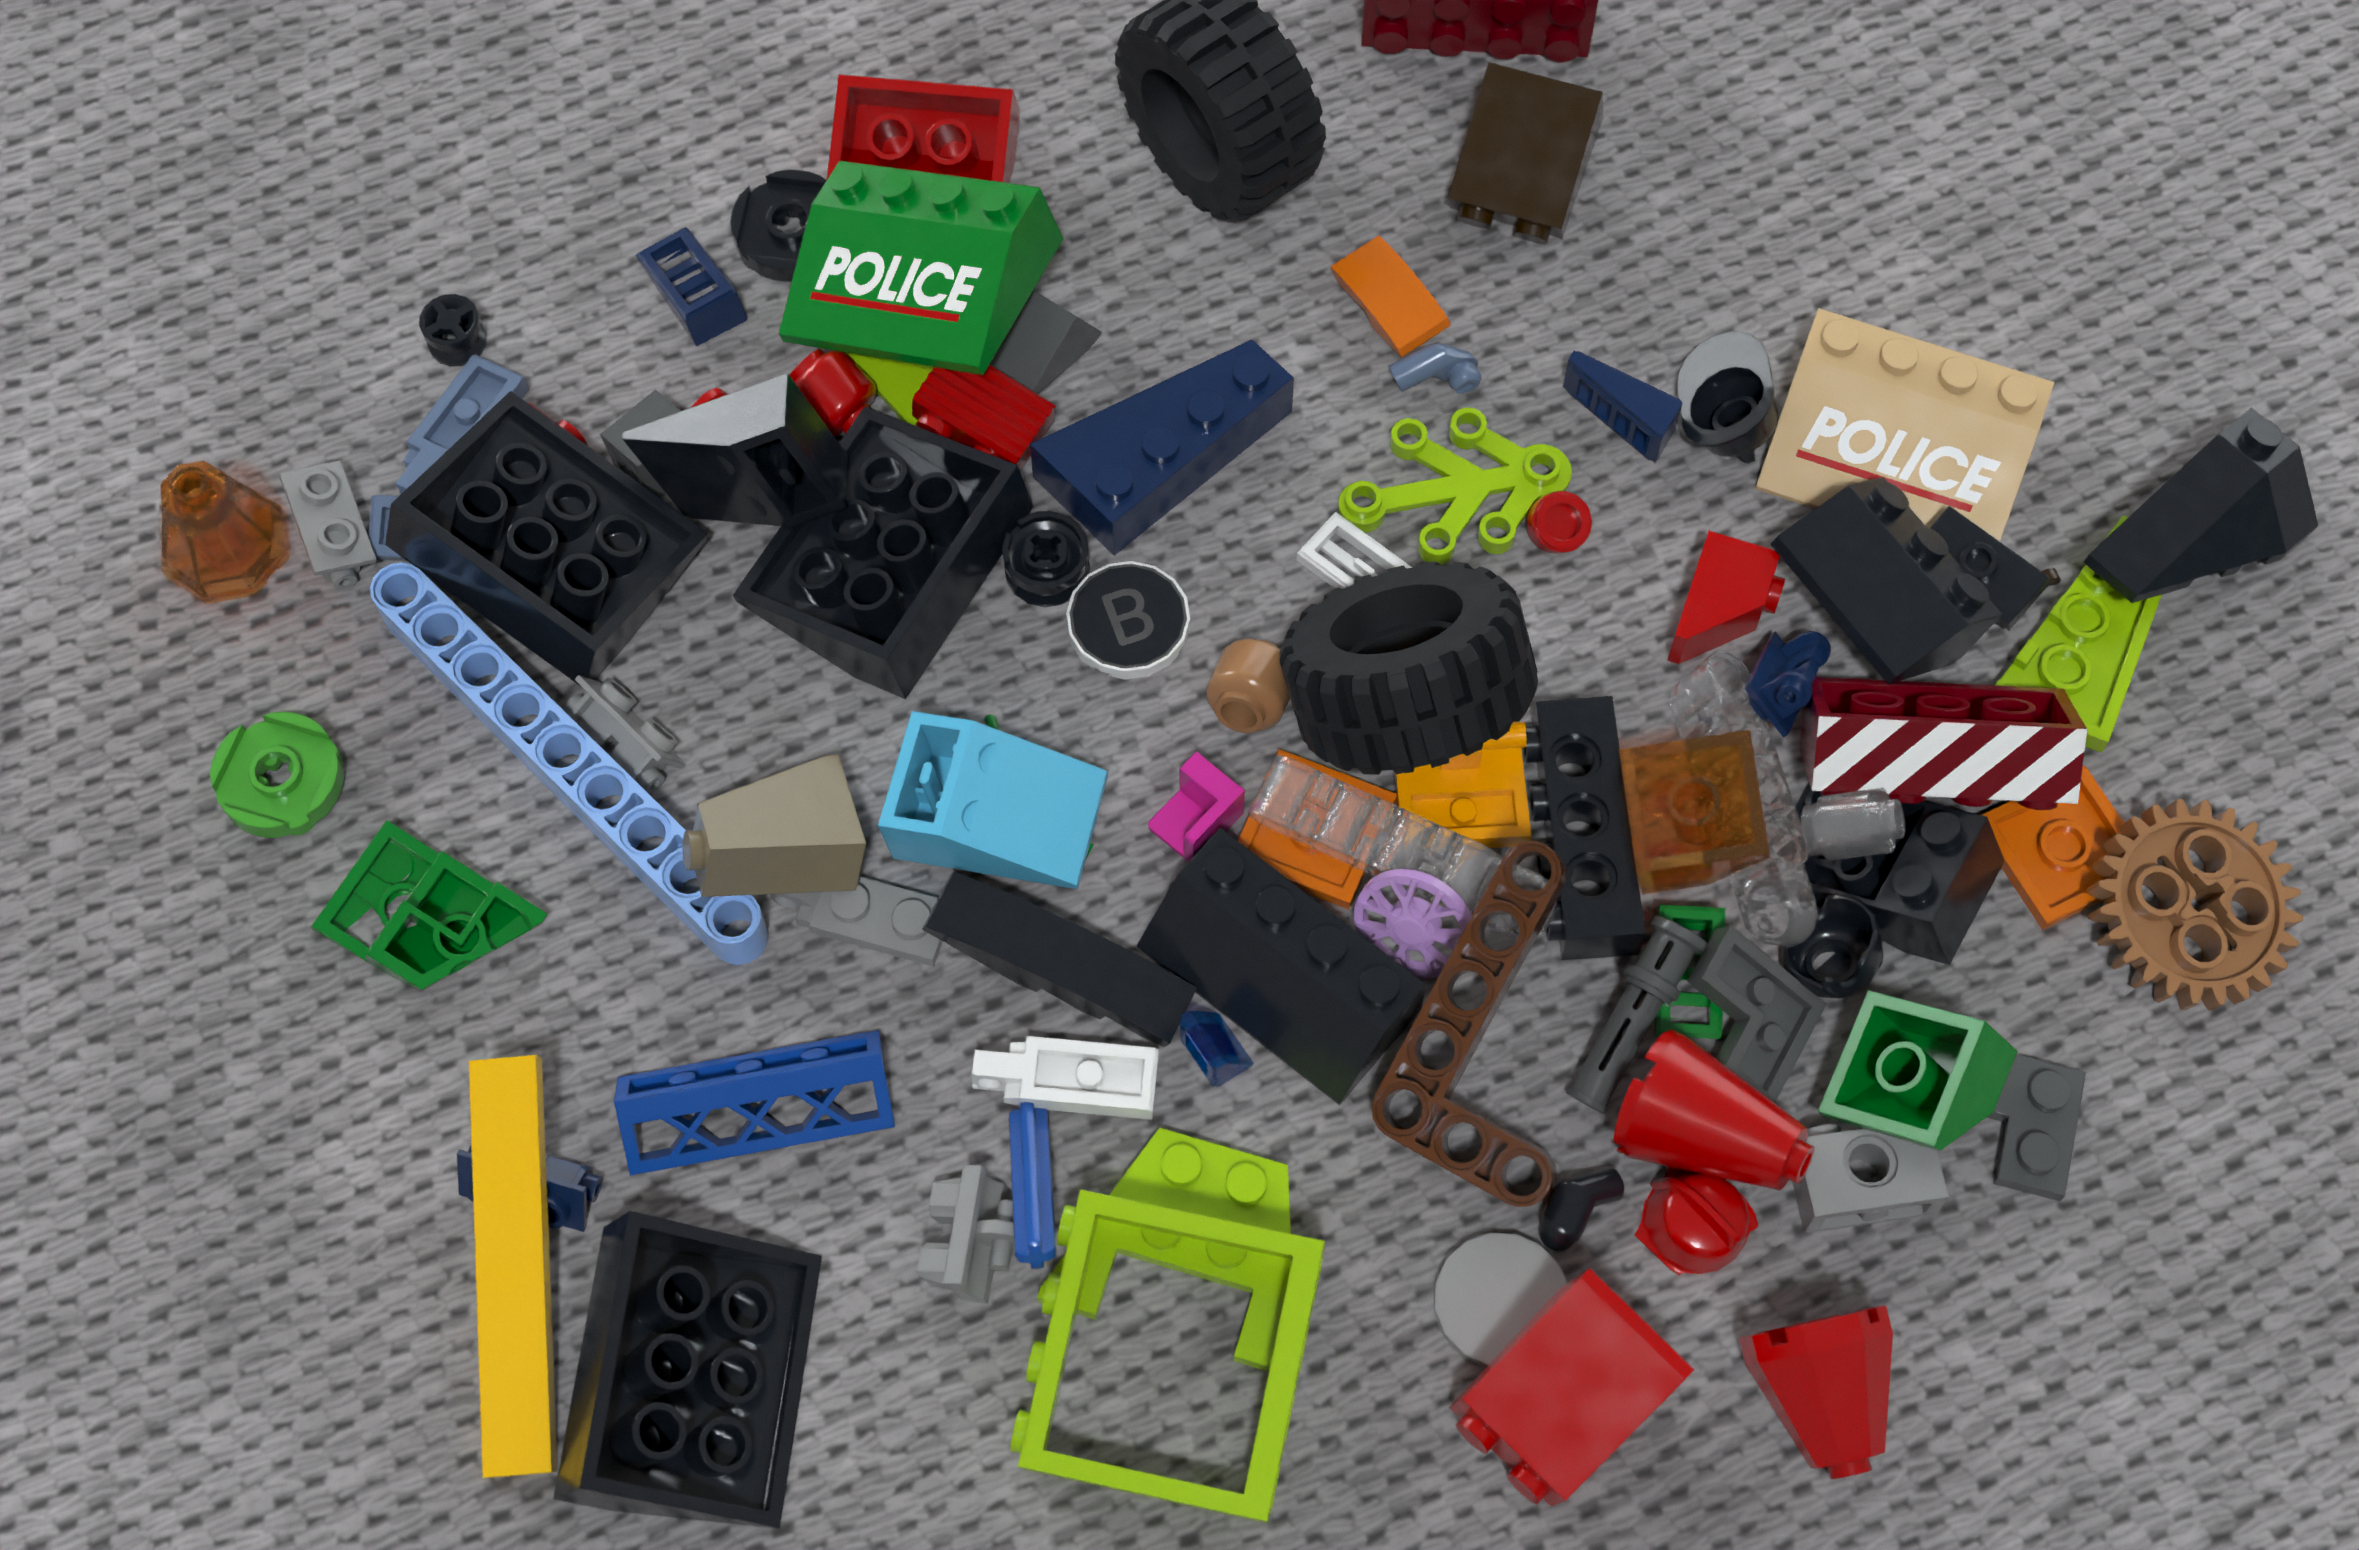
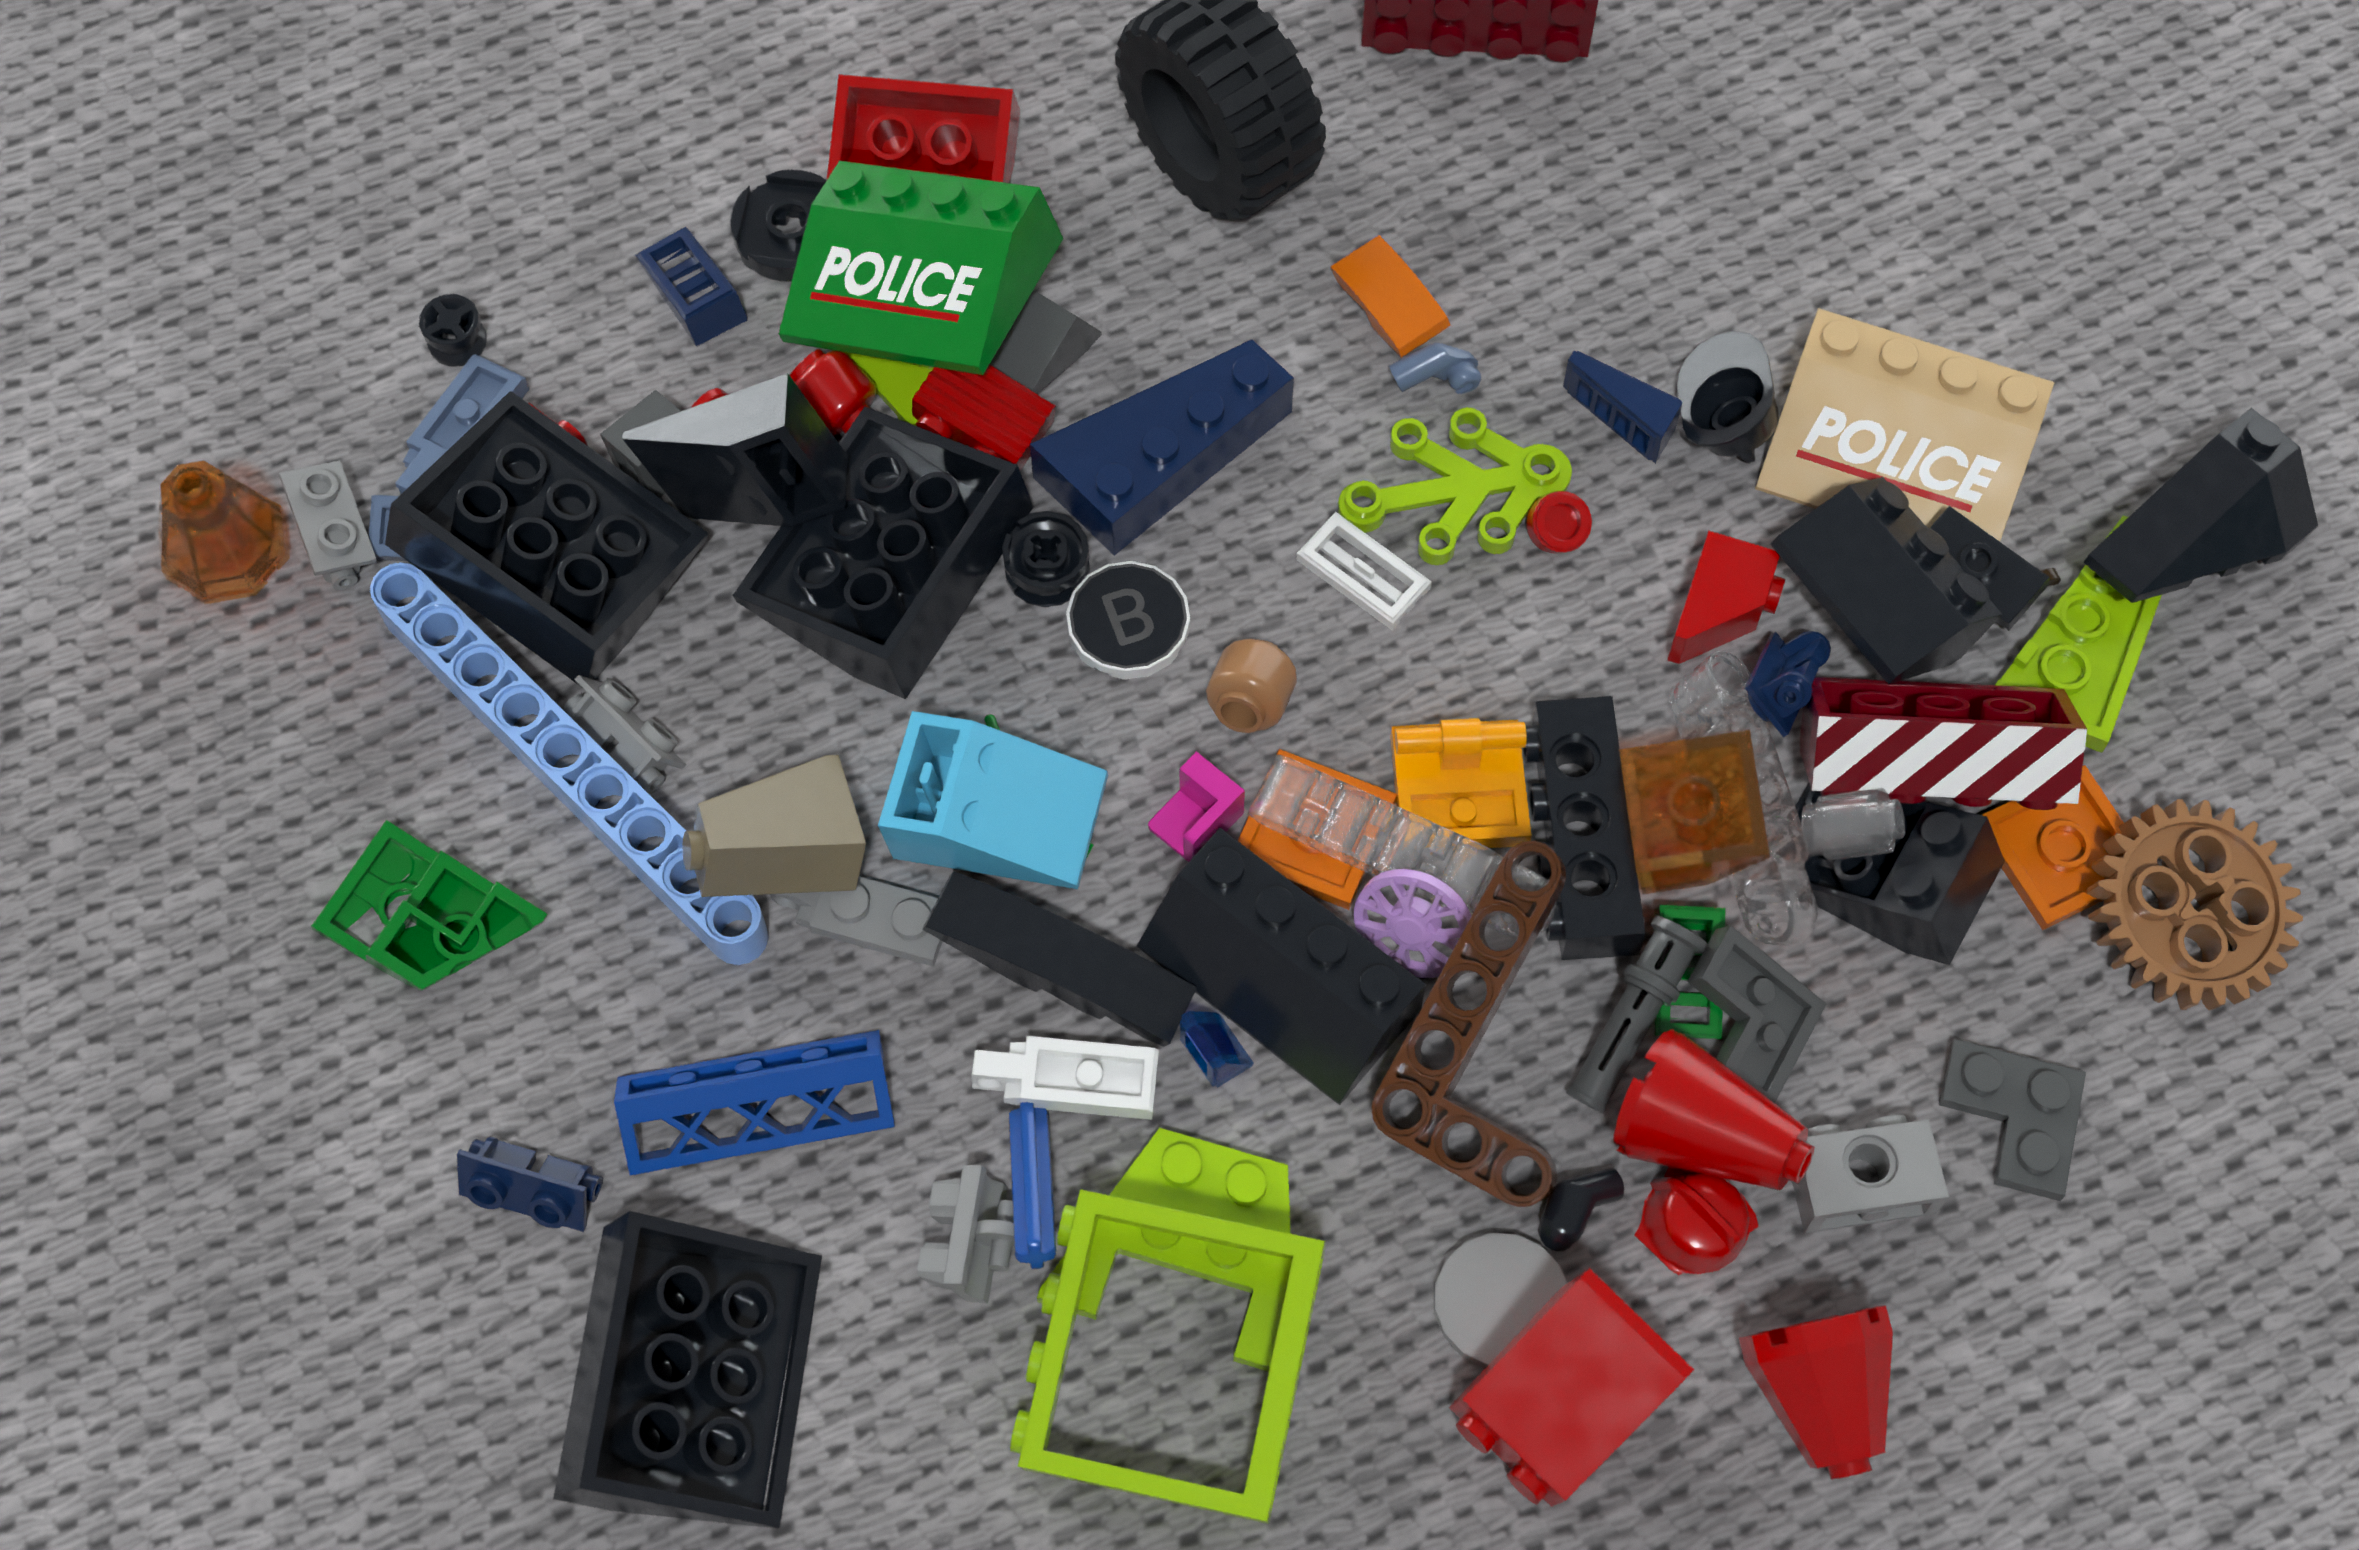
bright green plate [210,712,344,838] -> none
yellow tile [469,1055,558,1478] -> none
black tyre [1279,561,1538,775] -> none
dark brown slope [1448,62,1603,244] -> none
black hair [1782,894,1884,999] -> none
green slope [1818,990,2018,1151] -> none

